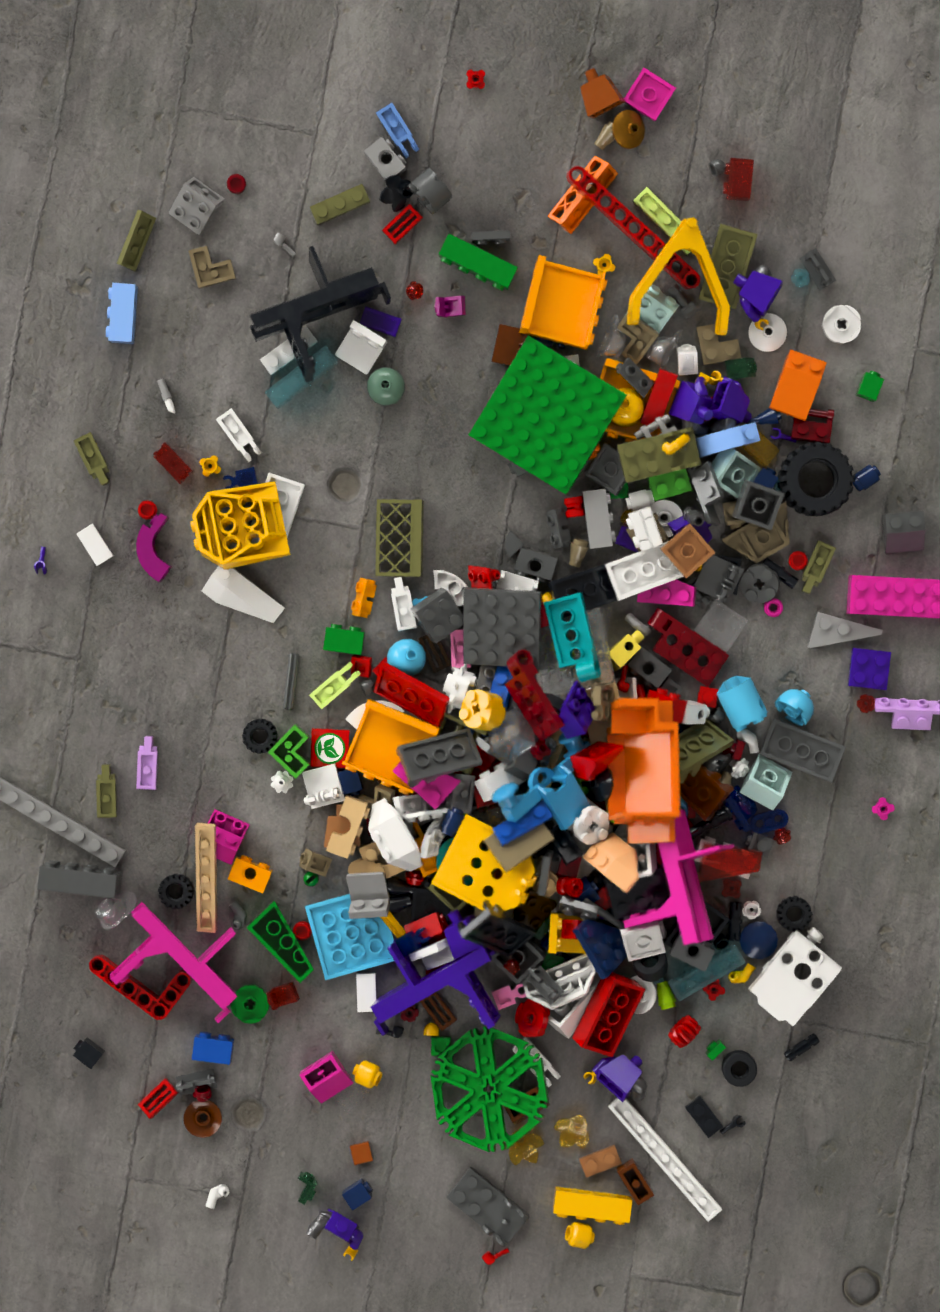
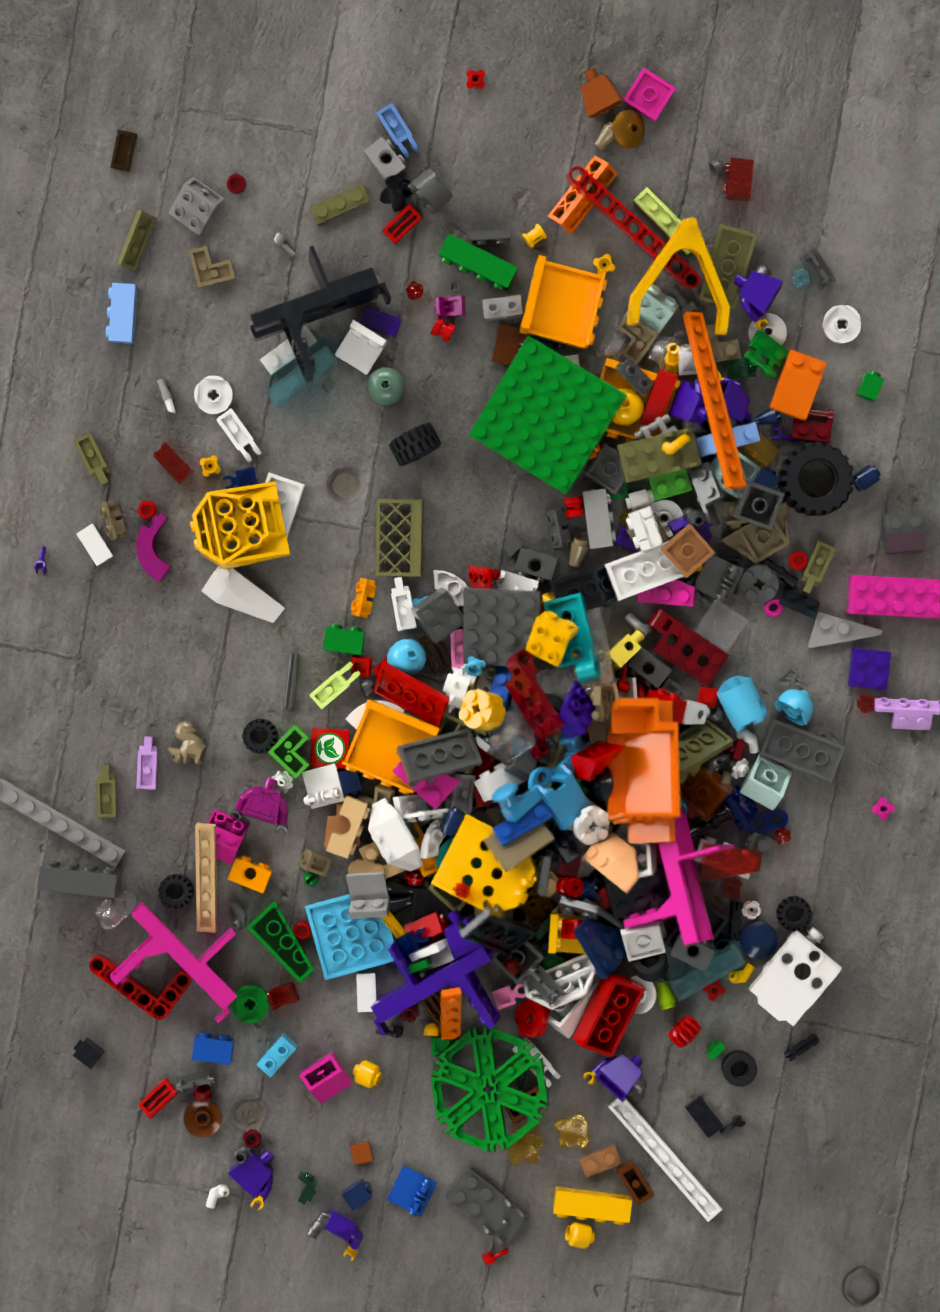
none -> dark tan hinge [99,499,127,541]
none -> dark brown tile [110,130,137,172]
none -> dark tan animal [168,721,207,765]
none -> white plate [194,376,233,415]
none -> dark purple torso [228,1147,275,1211]
none -> magenta torso [230,777,289,834]
none -> dark red plate [243,1129,262,1148]
none -> medium azure brick [256,1033,298,1078]
none -> blue hinge [387,1165,438,1216]
none -> black tyre [388,423,442,466]
none -> green plate [409,956,433,974]
none -> red wheel [430,317,456,342]
none -> orange plate [440,987,462,1040]
none -> clear red plate [453,882,472,898]
none -> medium azure plate [464,656,486,676]
none -> light grey brick [482,295,523,322]
none -> yellow bush [522,224,547,249]
none -> yellow bracket [526,611,580,666]
none -> yellow pin [665,343,680,374]
none -> orange plate [683,312,746,489]
none -> green plate [744,330,789,379]
none -> black plate [779,587,820,619]

